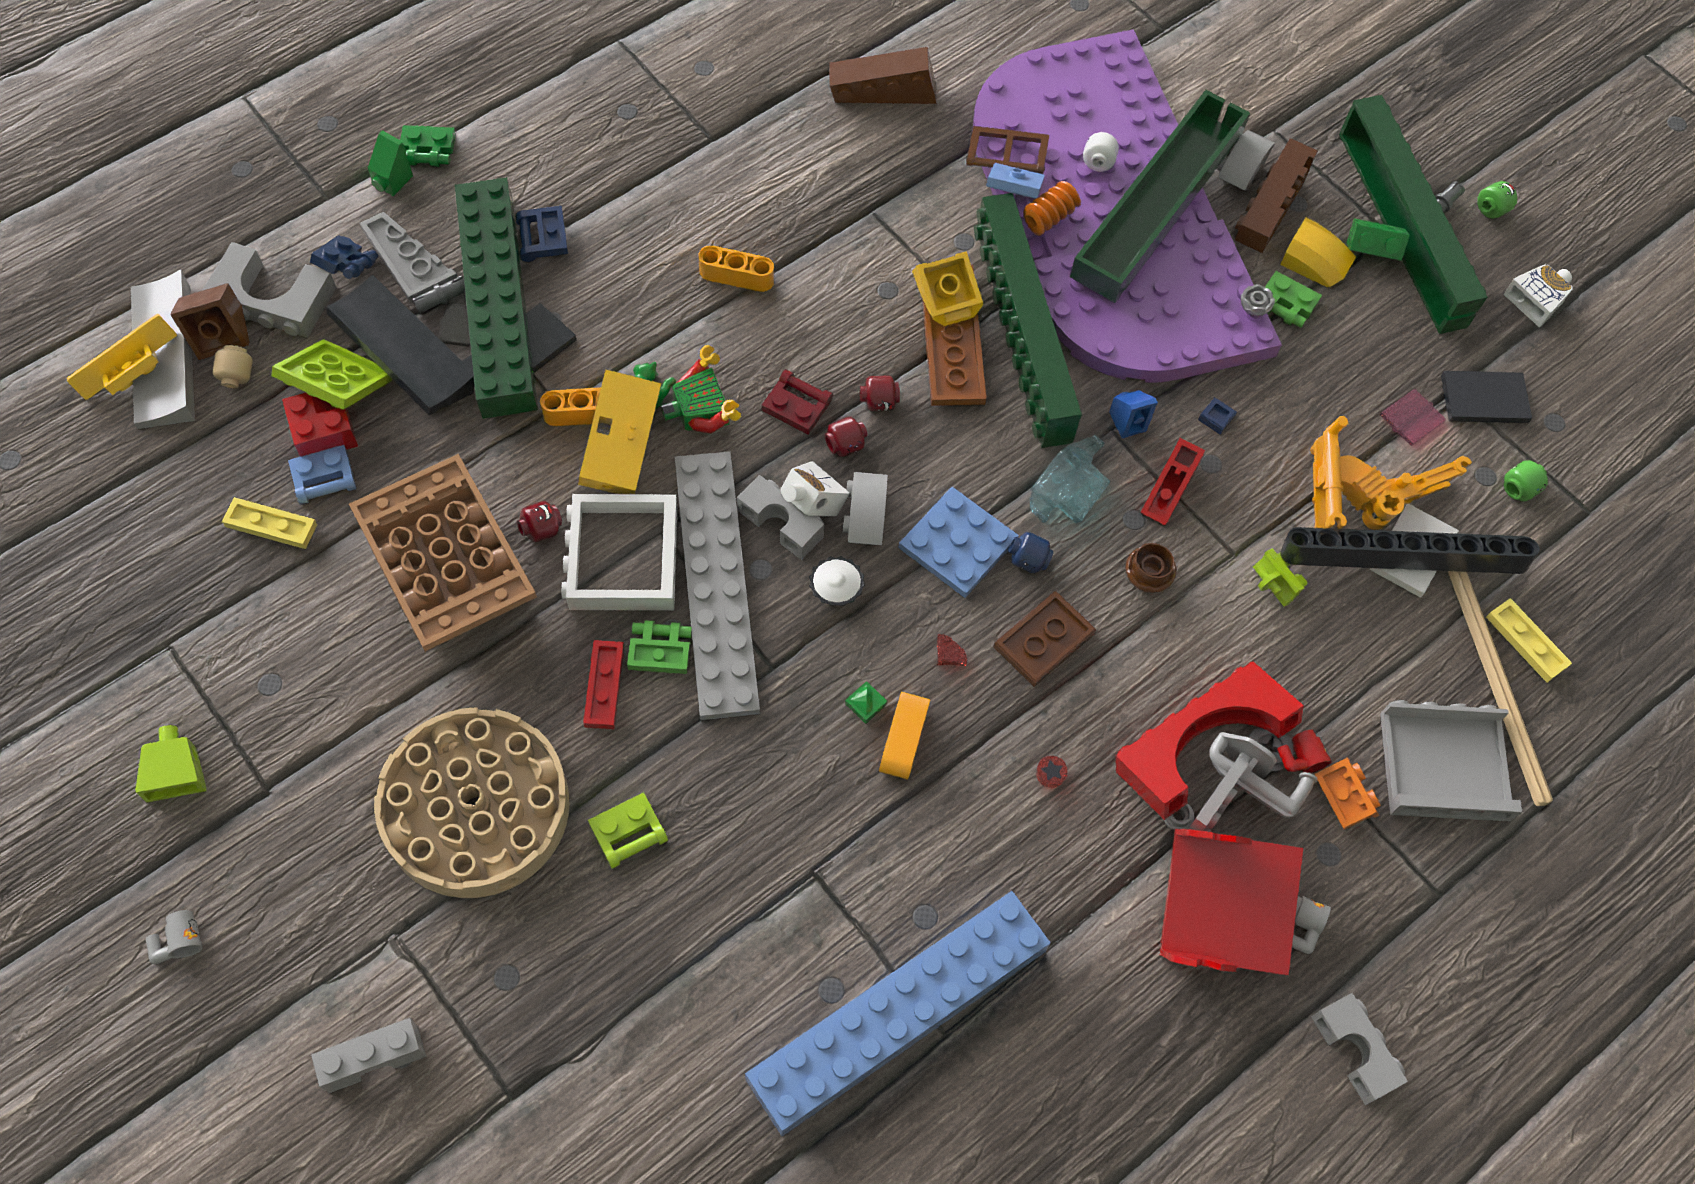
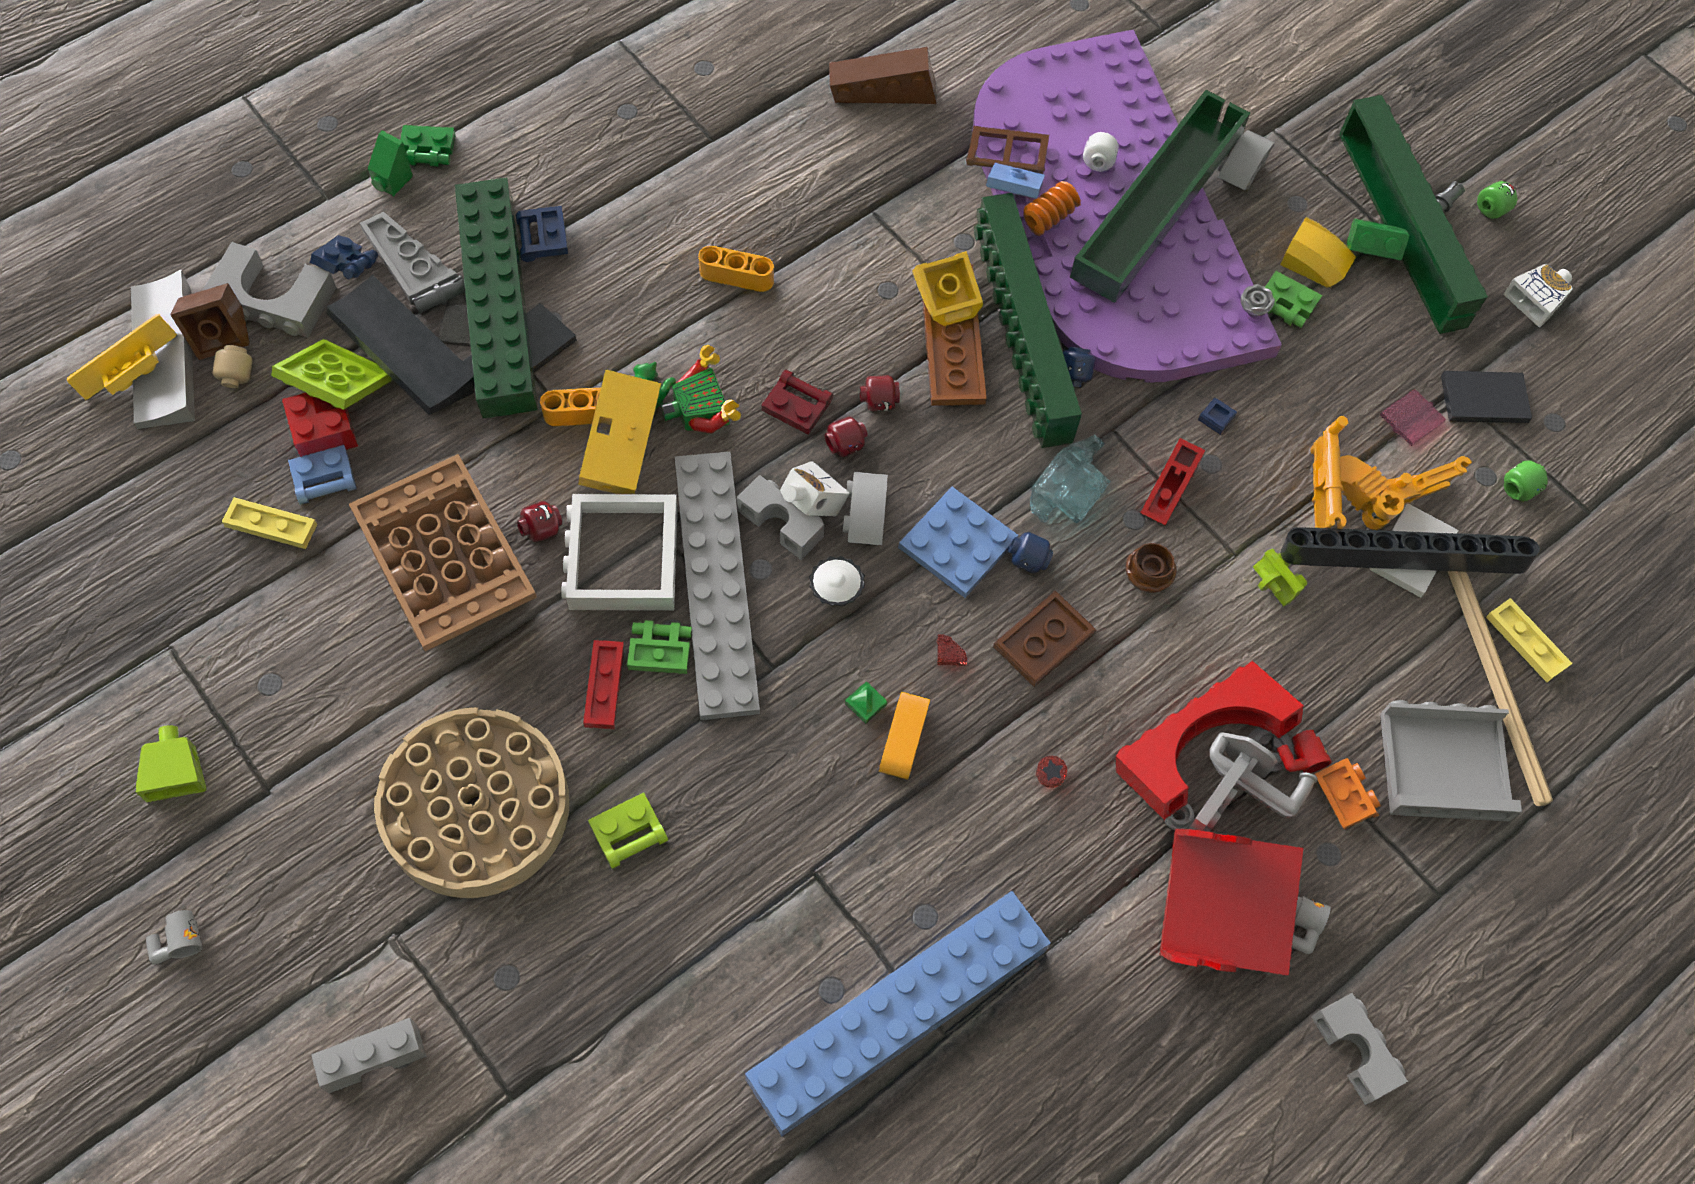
blue slope [1109,390,1158,438] -> none
reddish brown wedge [1235,138,1318,254] -> none
none -> dark blue head [1063,346,1096,387]

